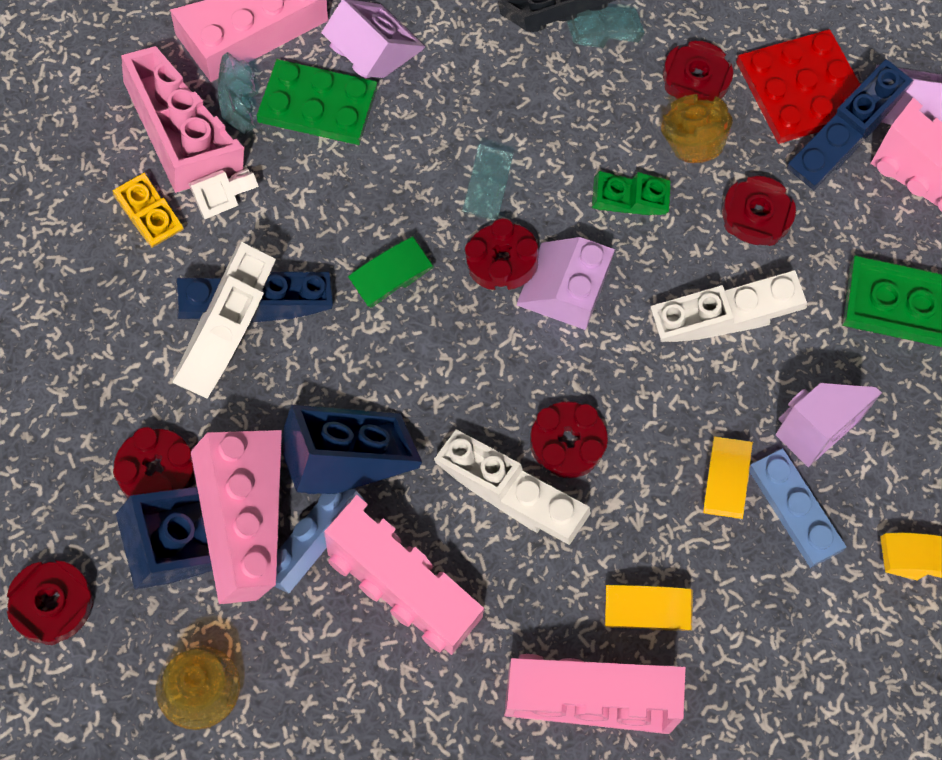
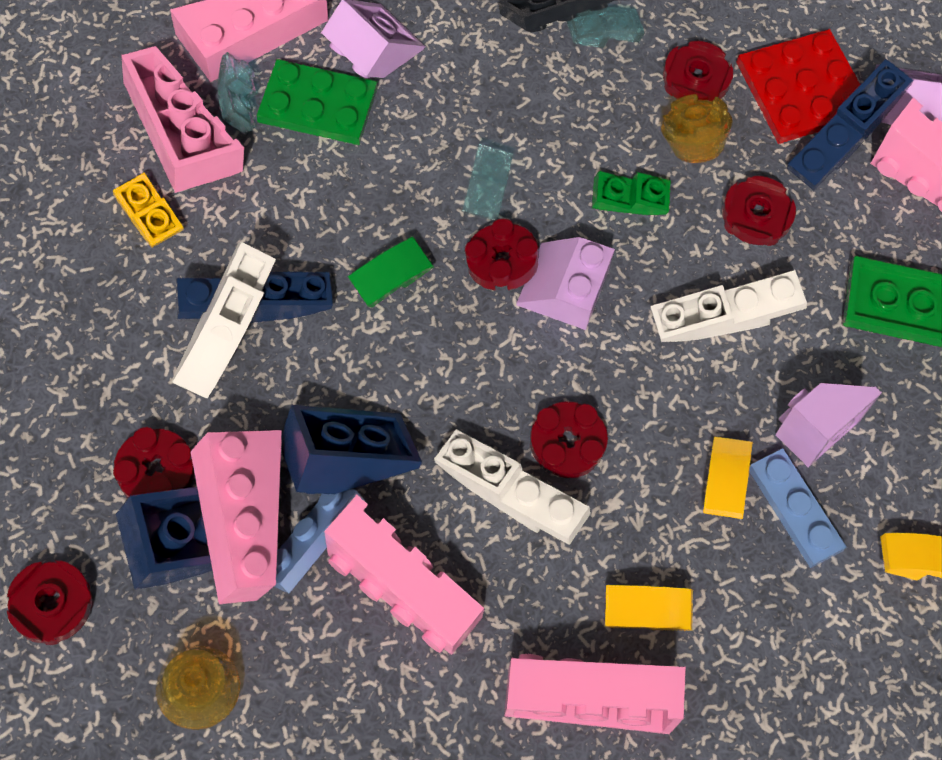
white plate [189,168,259,219] -> none

